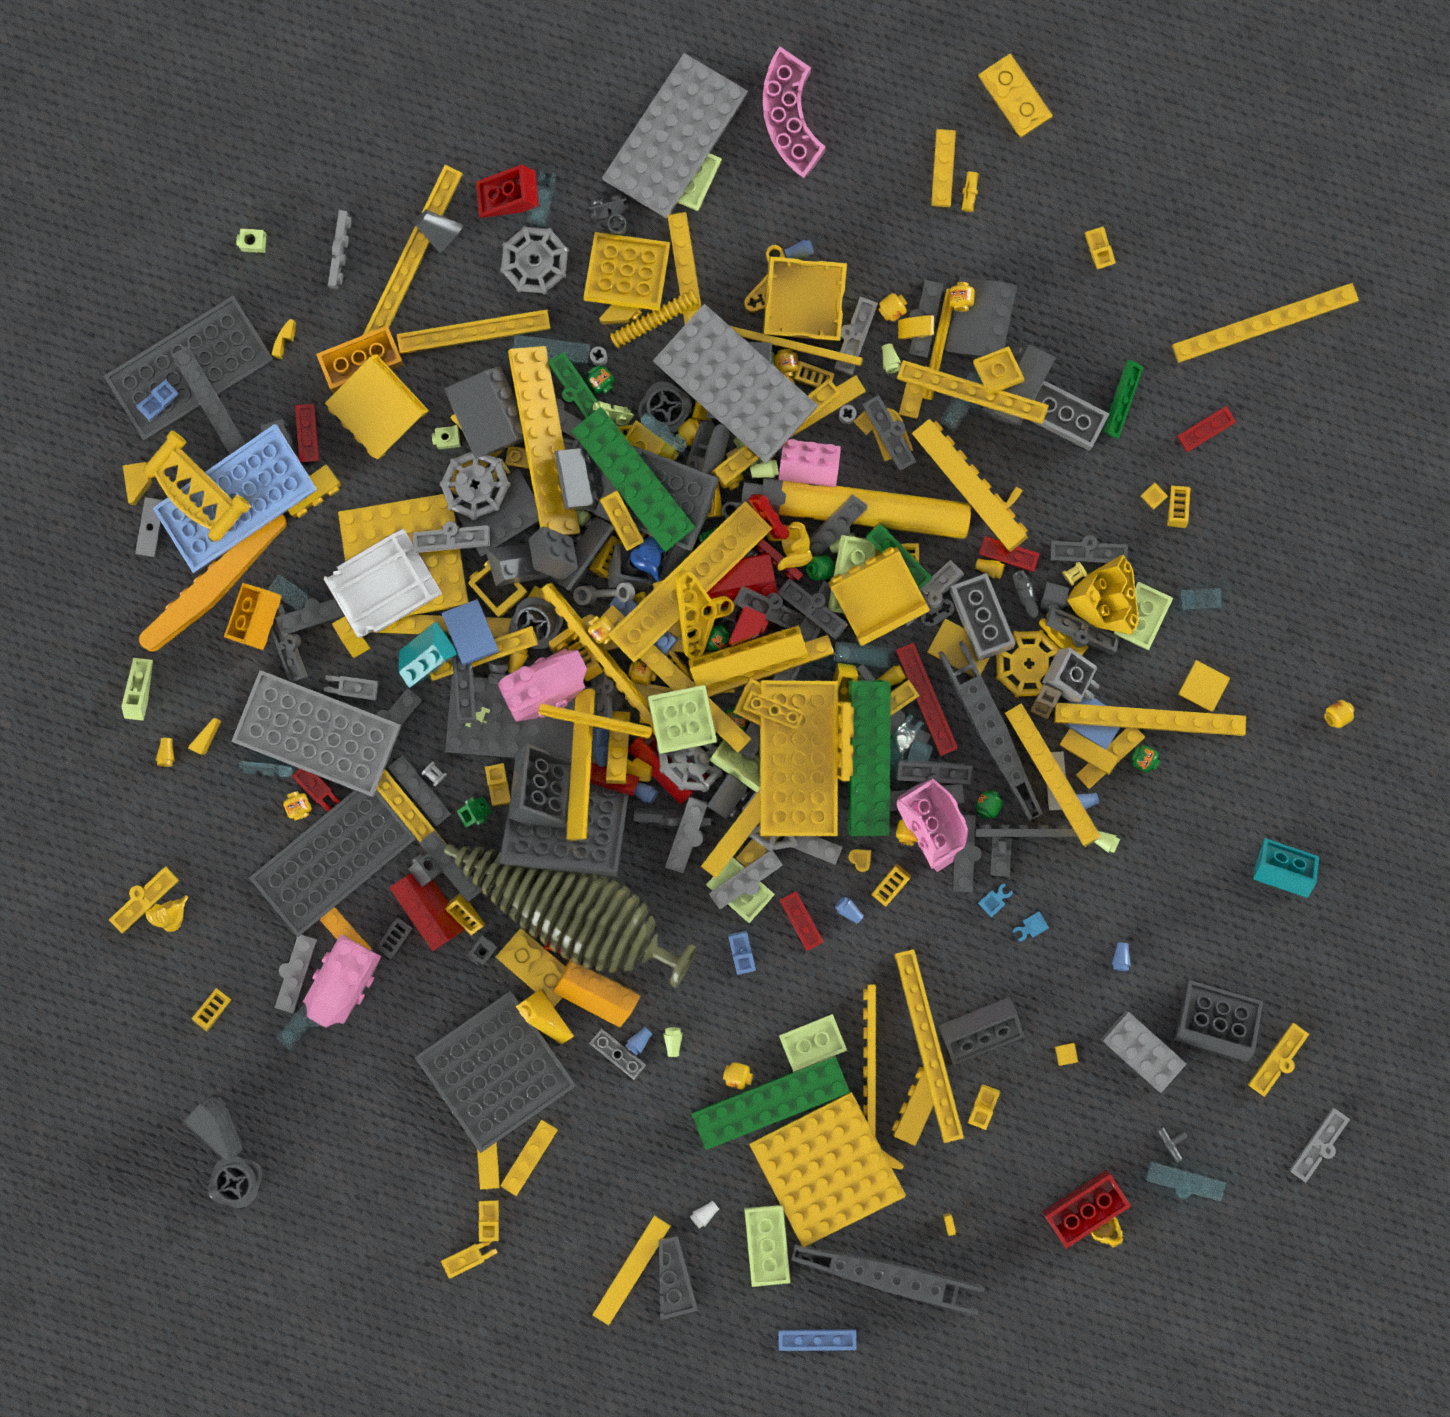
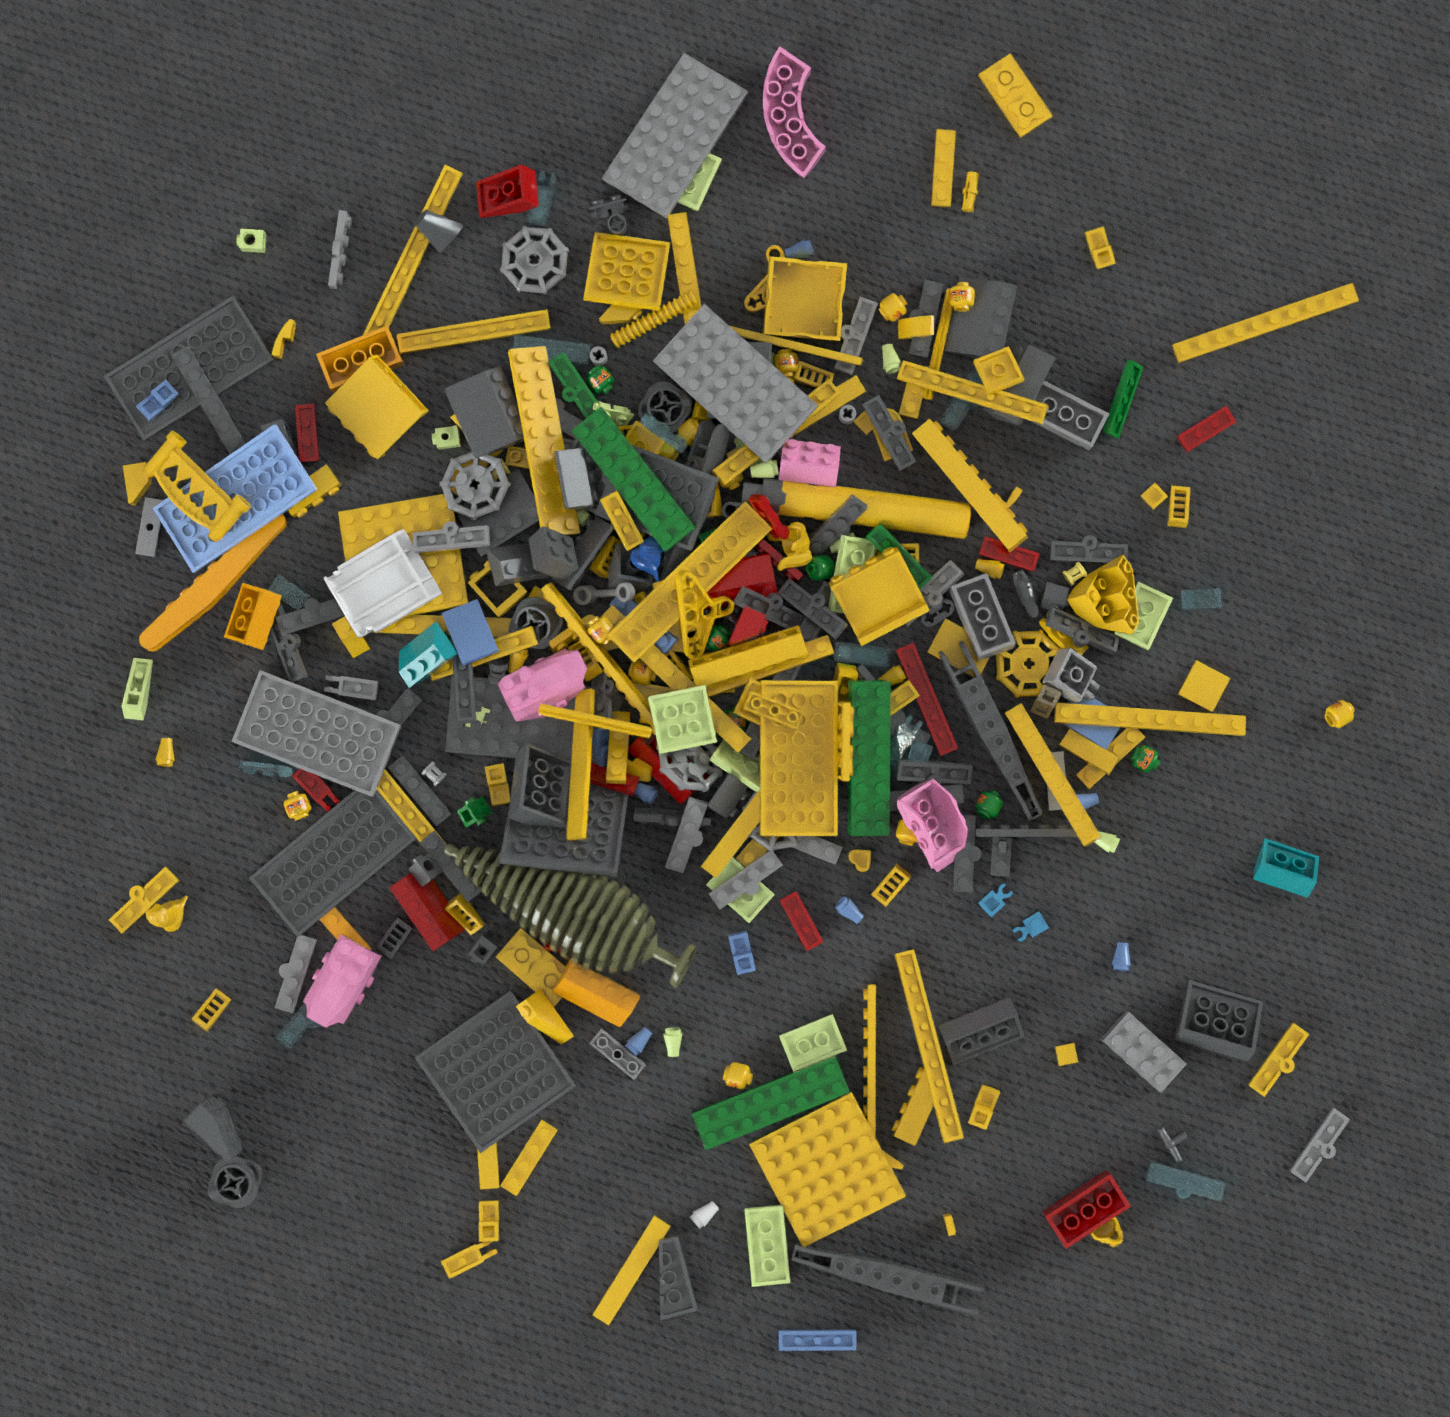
yellow slope [188,718,221,755] -> none

